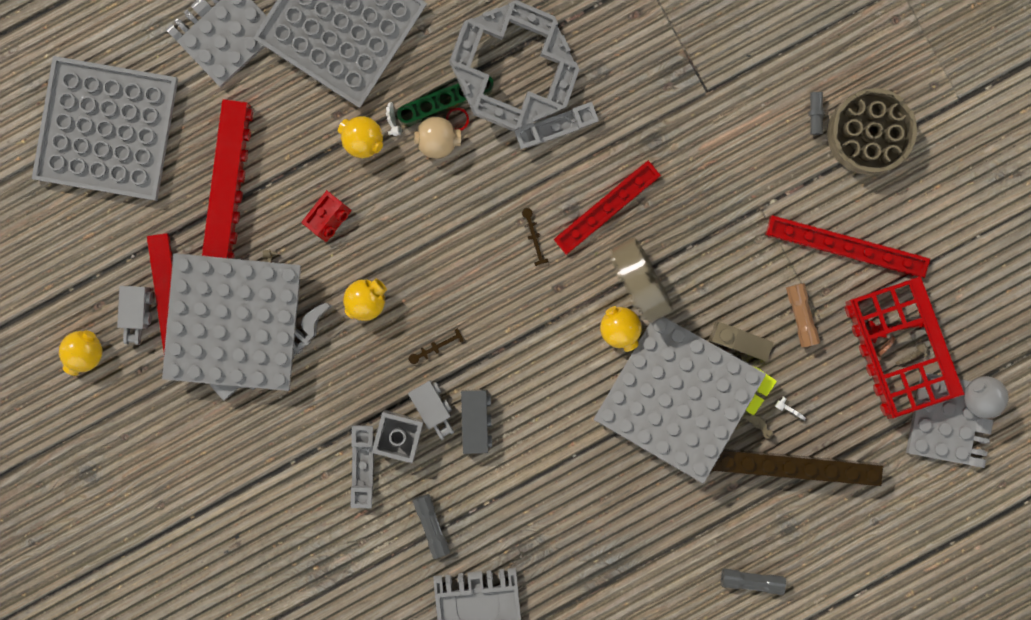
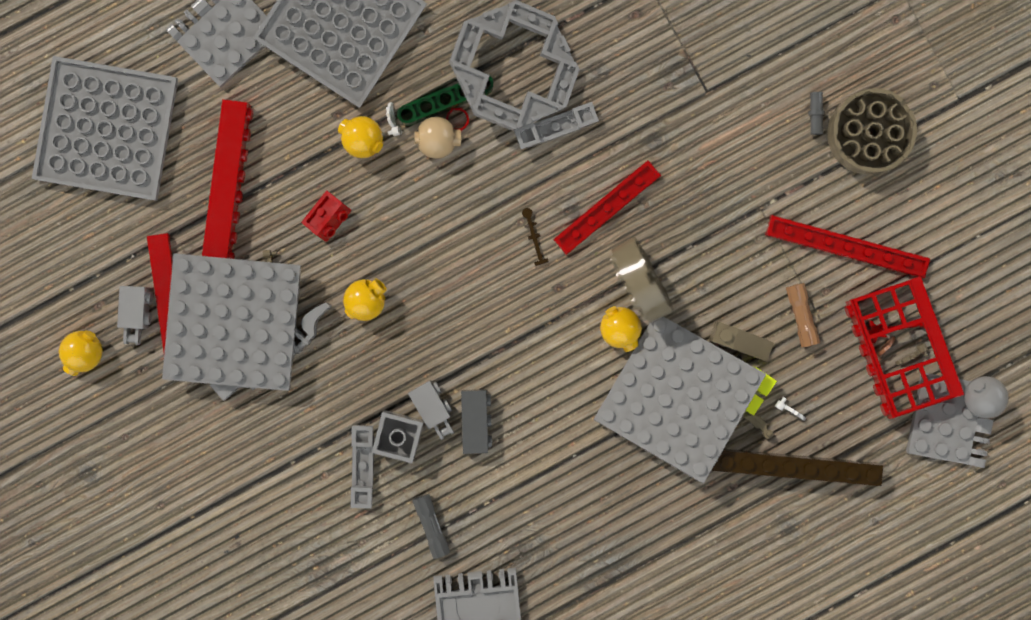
dark brown piece [408,328,464,364] -> none
dark grey axle [721,568,786,595] -> none

